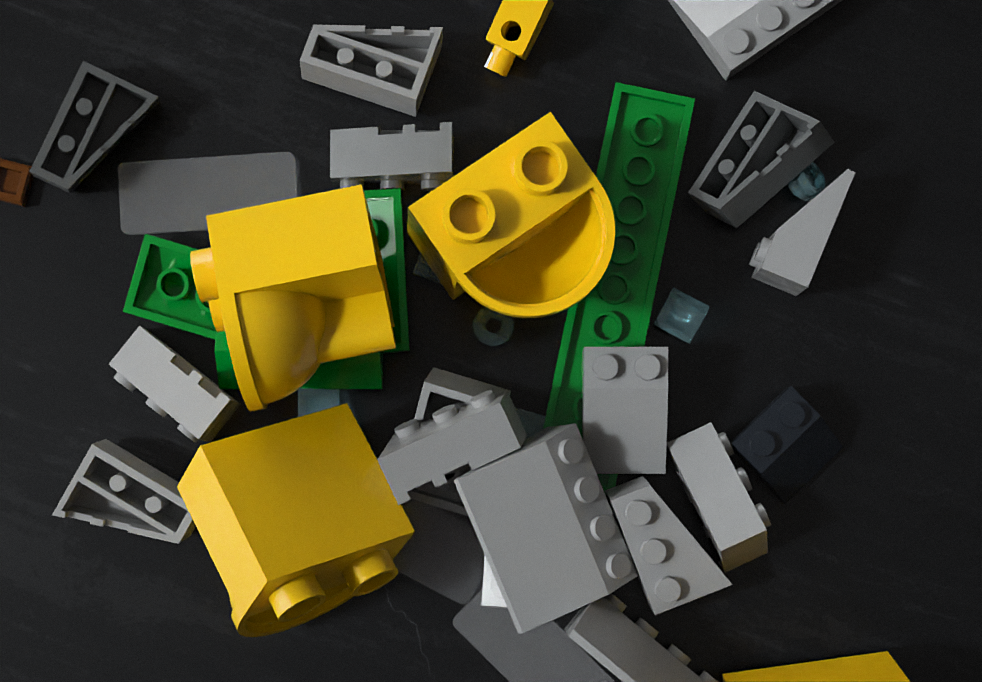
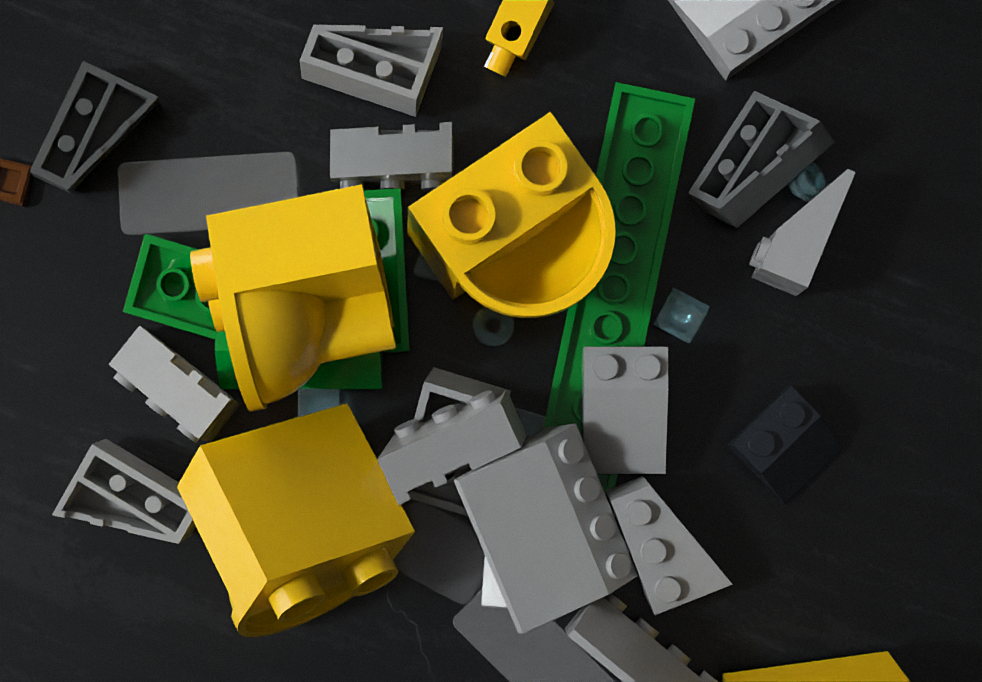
light grey wedge [667,423,771,573] -> none

